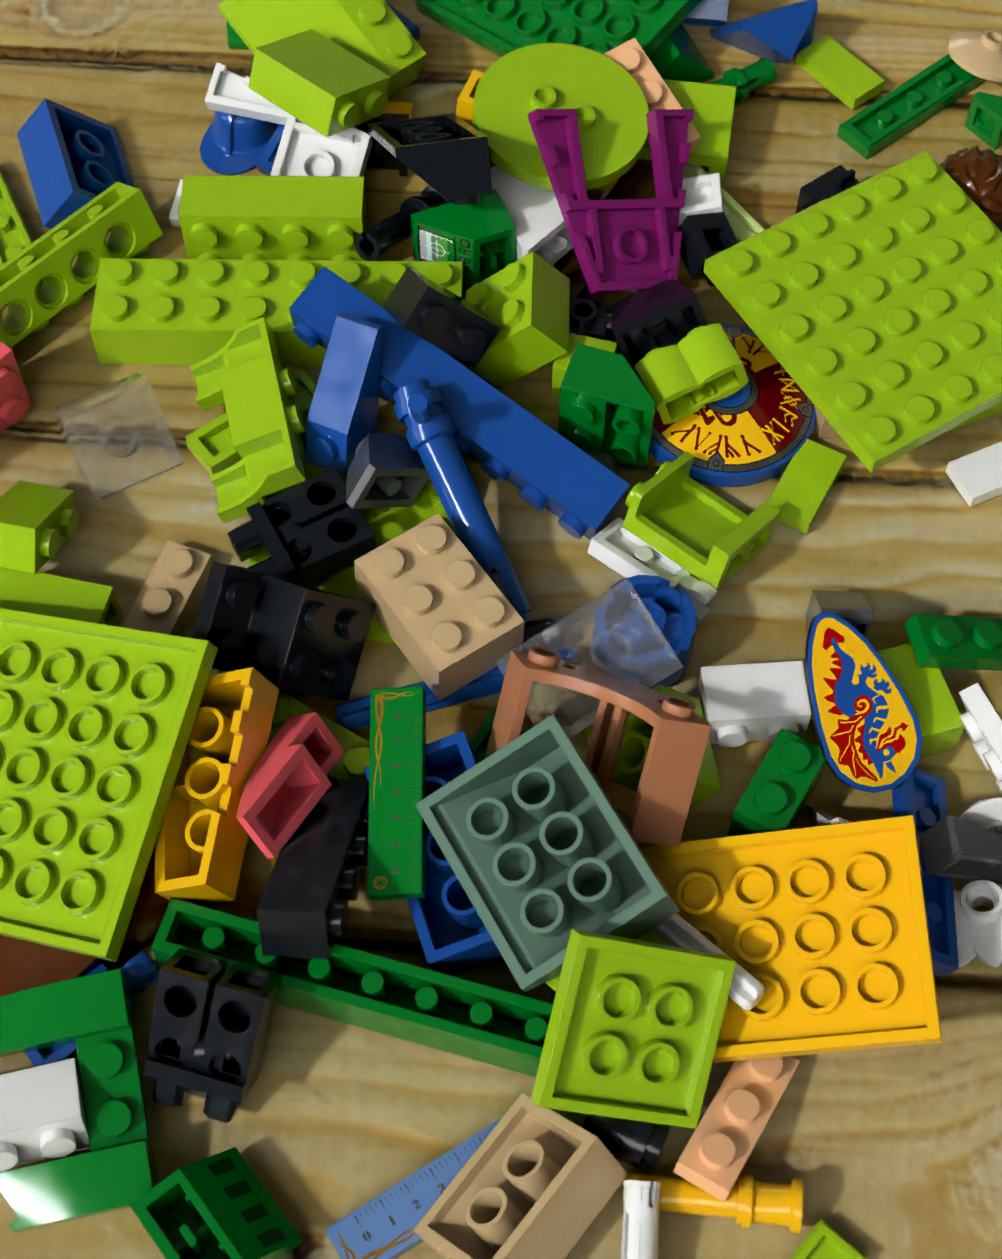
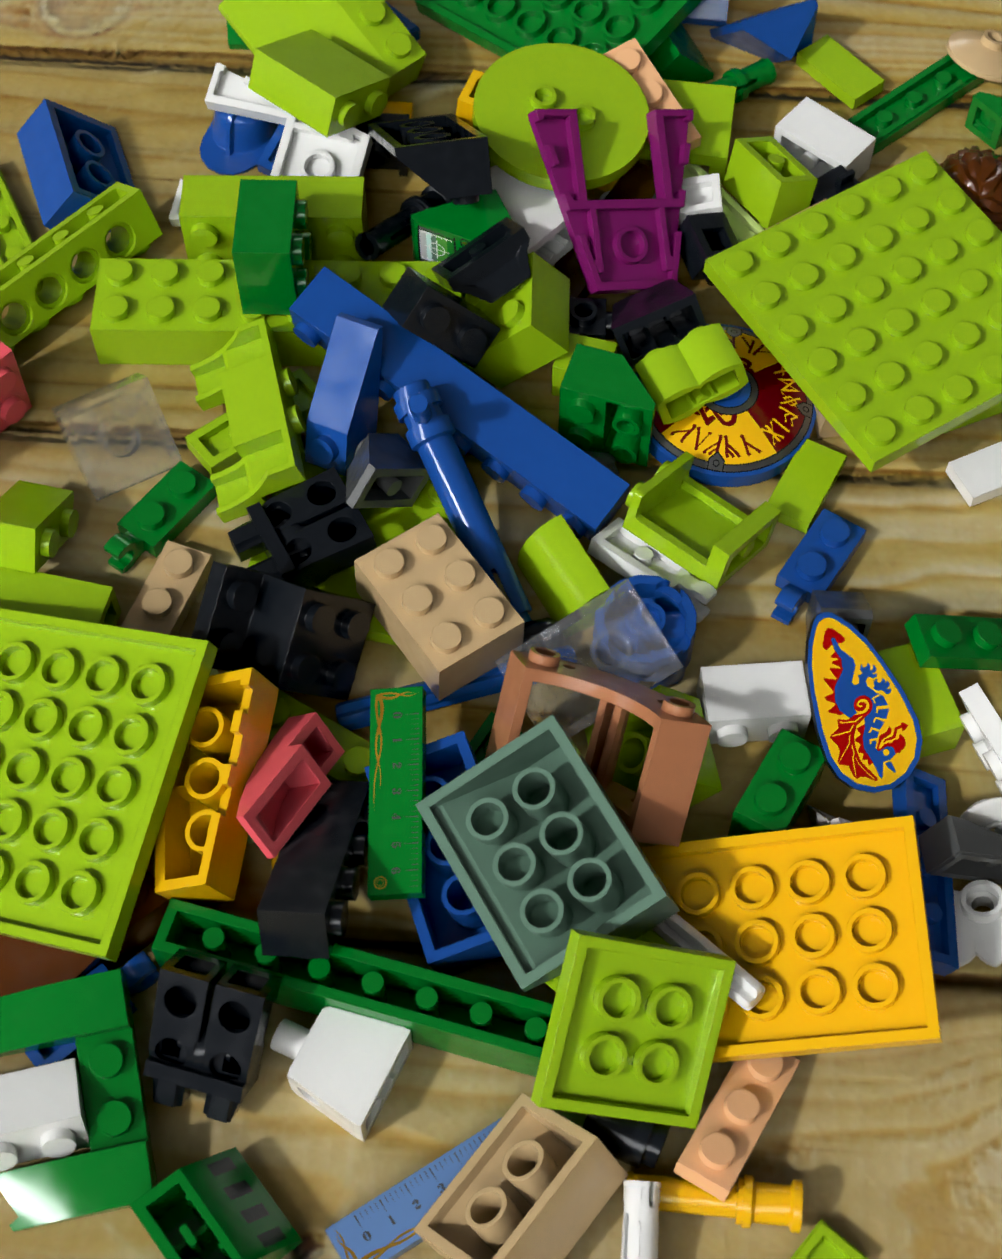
none -> green plate [104,461,217,574]
none -> green brick [232,179,312,315]
none -> white torso [270,1006,413,1142]
none -> black slope [432,217,531,303]
none -> lime brick [518,514,610,638]
none -> lime brick [723,136,818,229]
none -> blue plate [771,508,866,626]
none -> white brick [774,97,876,180]

